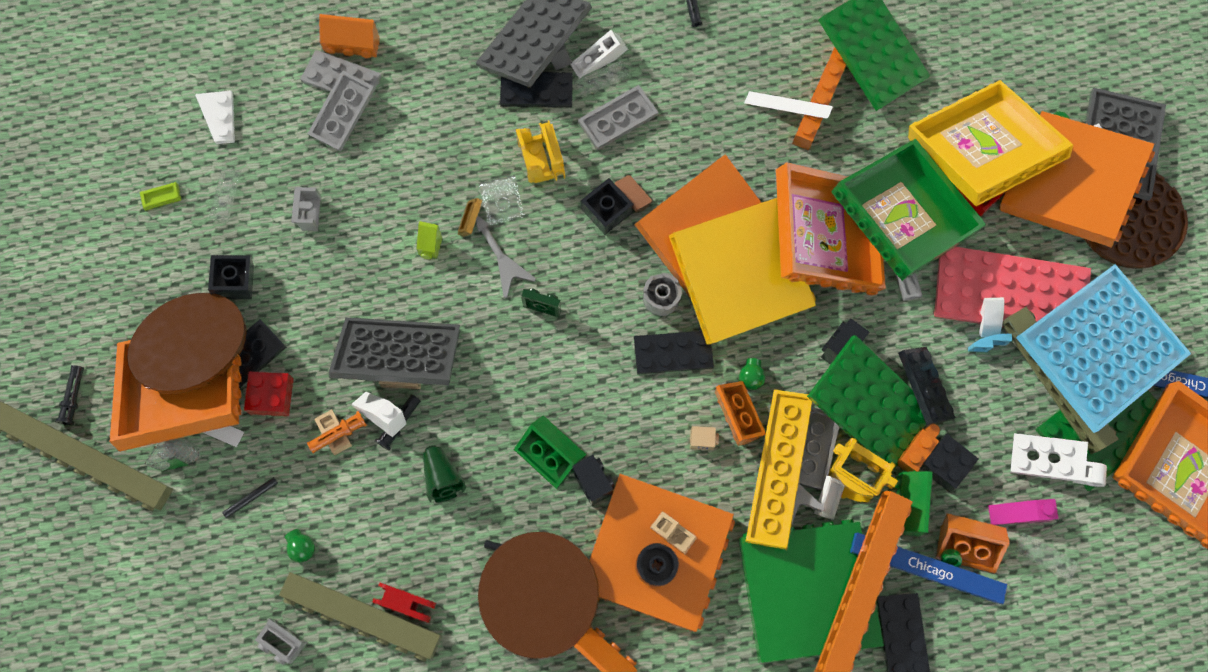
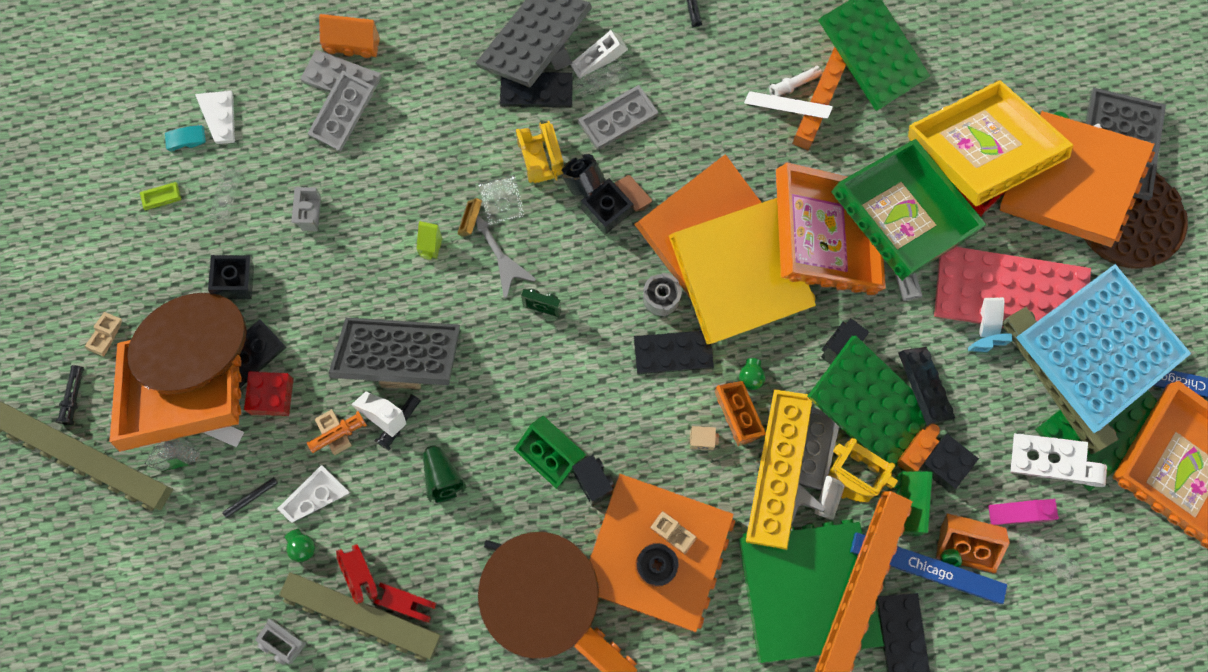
none -> tan slope [85,312,122,357]
none -> teal slope [165,125,206,151]
none -> white wing [277,465,350,523]
none -> red piece [336,544,377,604]
none -> black brick [561,154,606,197]
none -> white pin [769,66,822,97]

